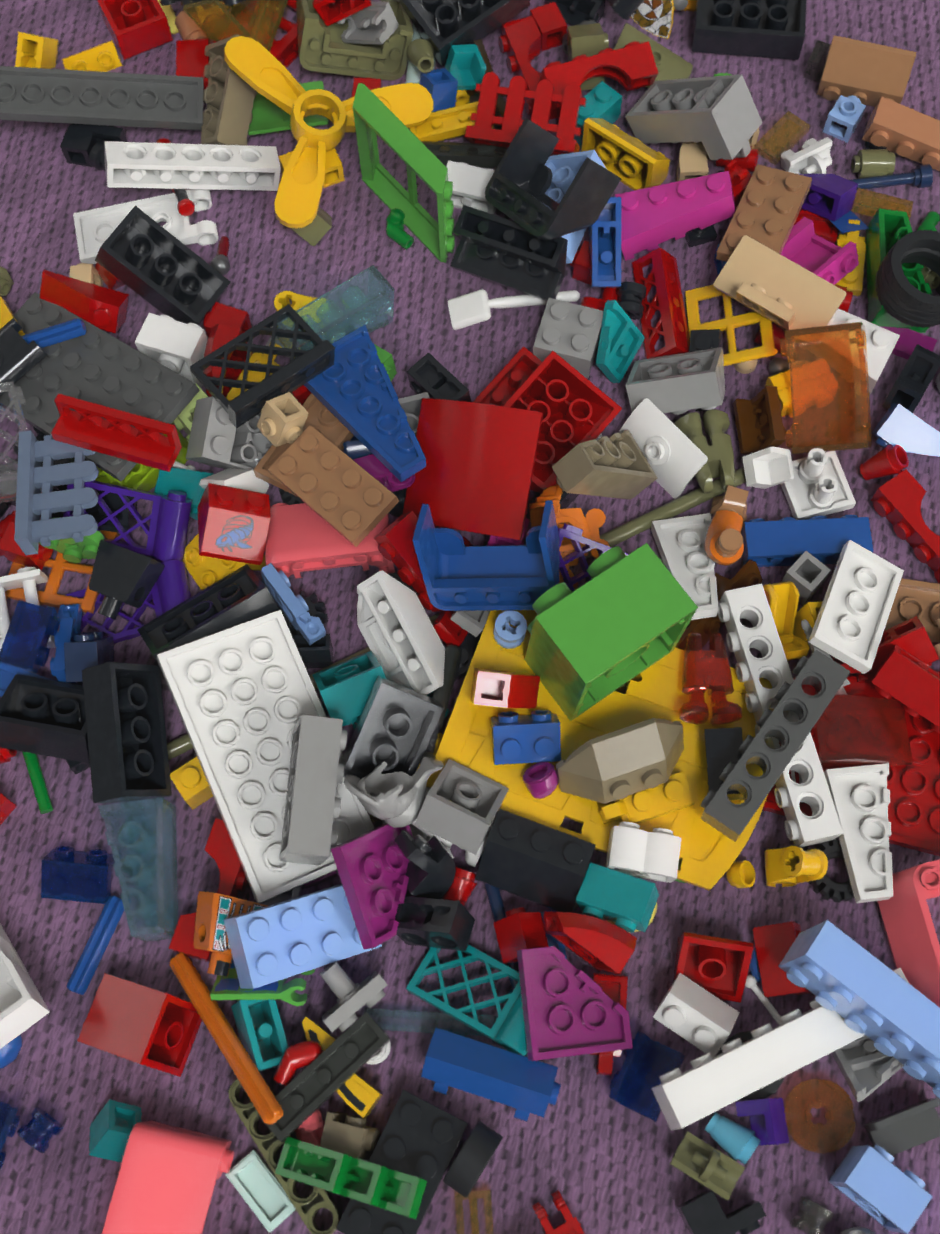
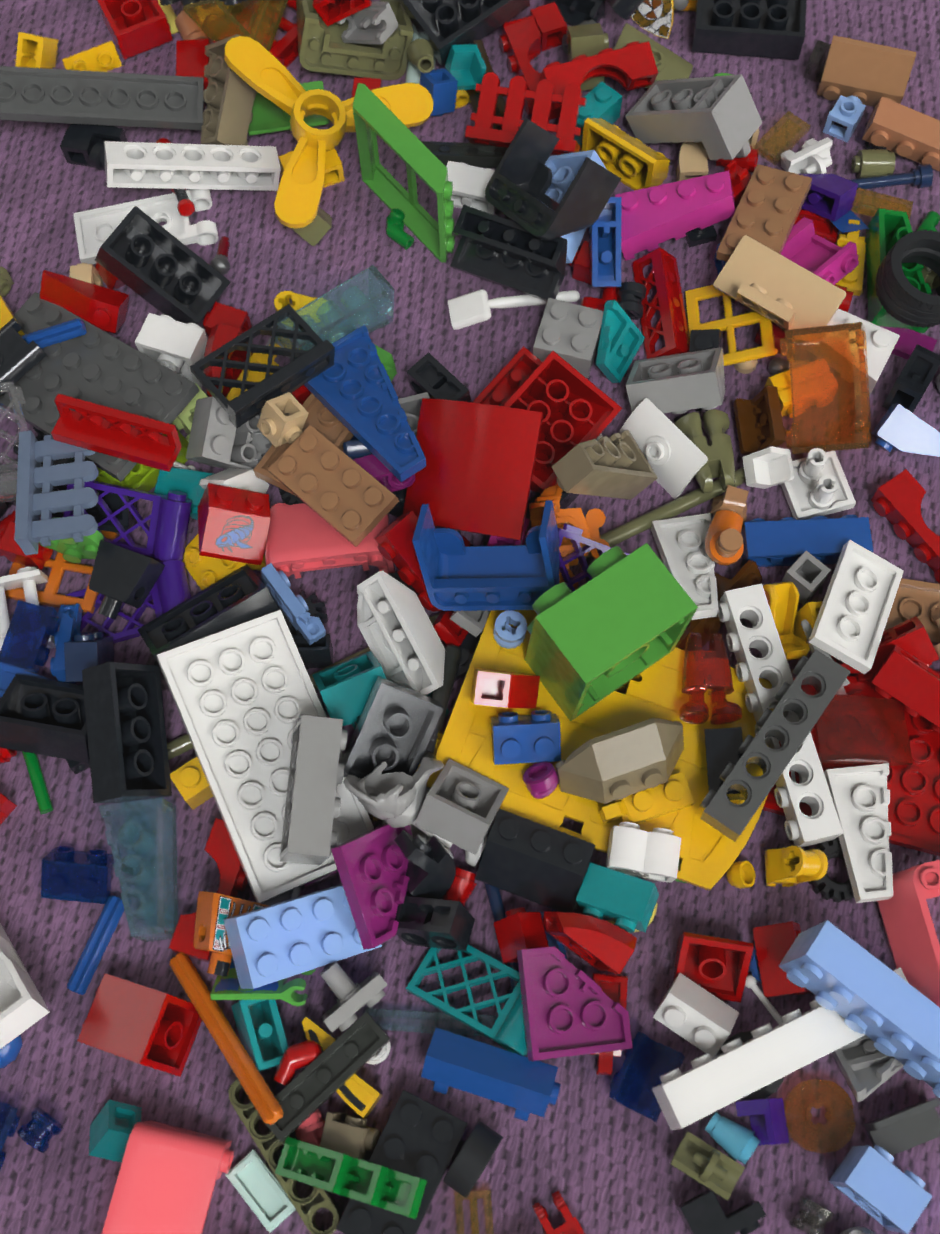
yellow plate [410,101,494,142] -> none
red cone [860,445,909,481] -> none

